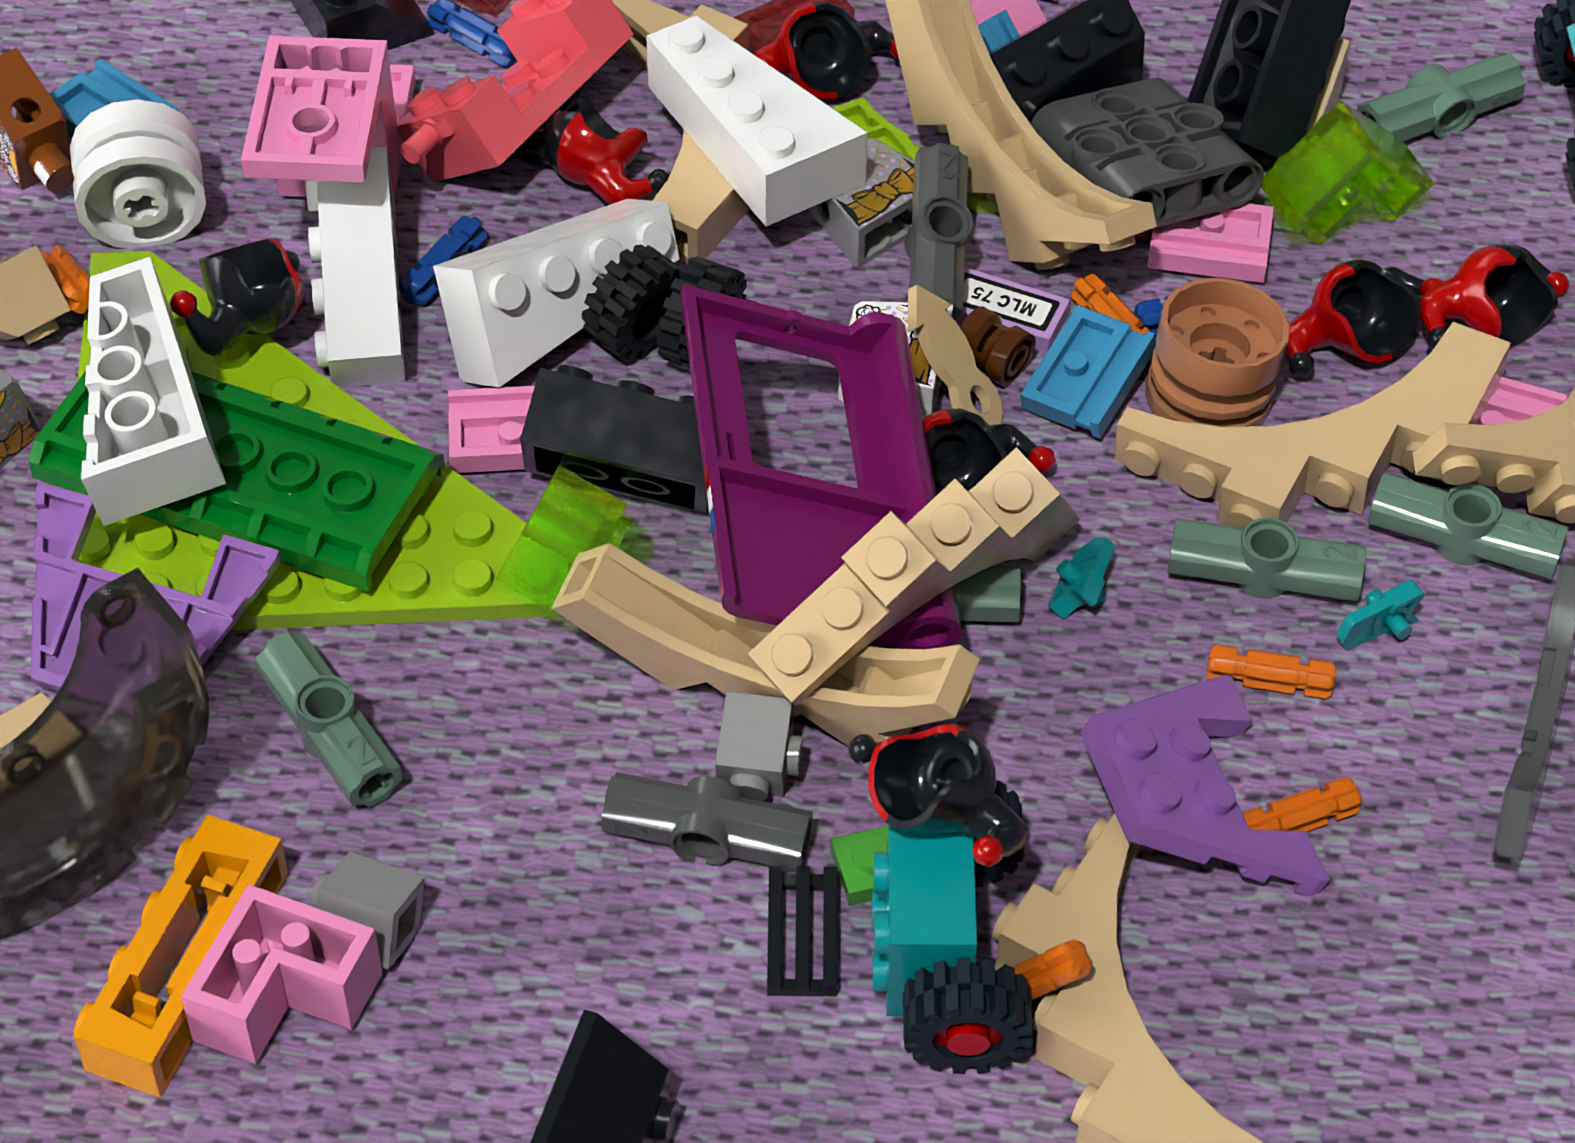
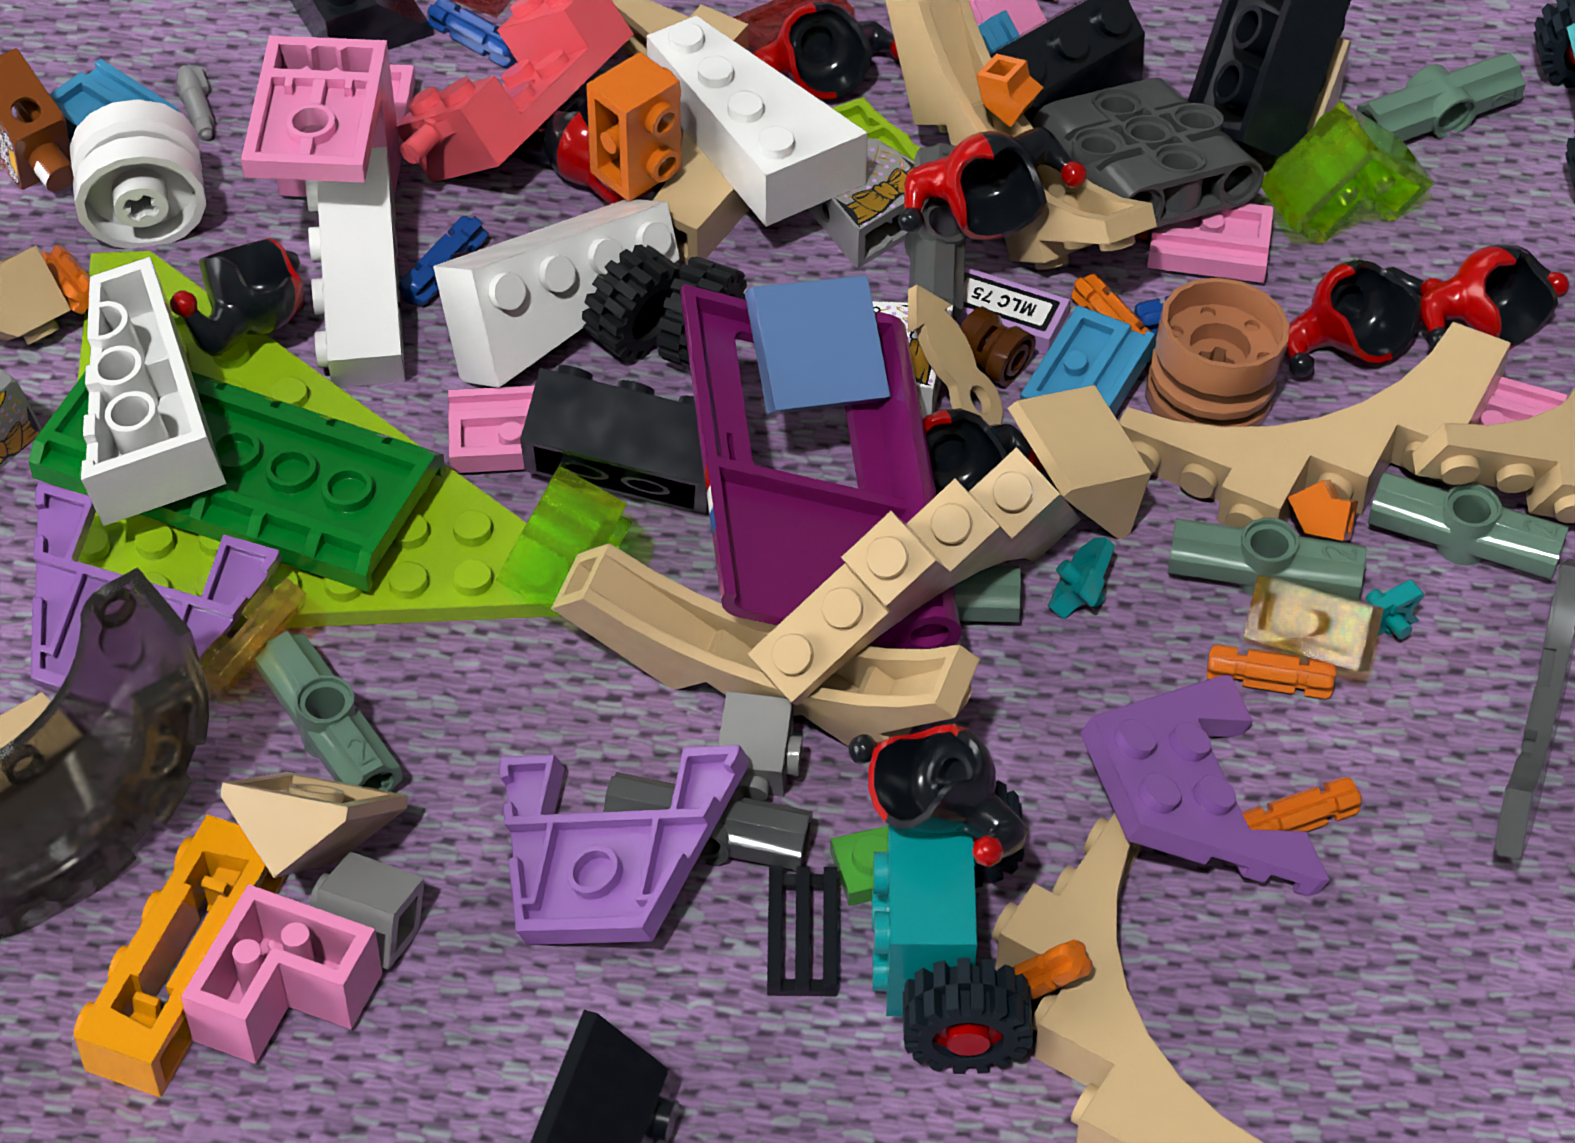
none -> light grey piece [176,65,215,140]
none -> clear yellow plate [198,577,307,702]
none -> tan slope [221,772,408,878]
none -> medium lavender wing [499,745,749,945]
none -> orange brick [586,52,682,202]
none -> medium blue tile [745,275,891,415]
none -> black piece [898,127,1087,240]
none -> orange piece [976,54,1044,128]
none -> tan slope [1007,385,1151,539]
none -> clear yellow plate [1243,575,1384,671]
none -> orange piece [1288,479,1358,541]

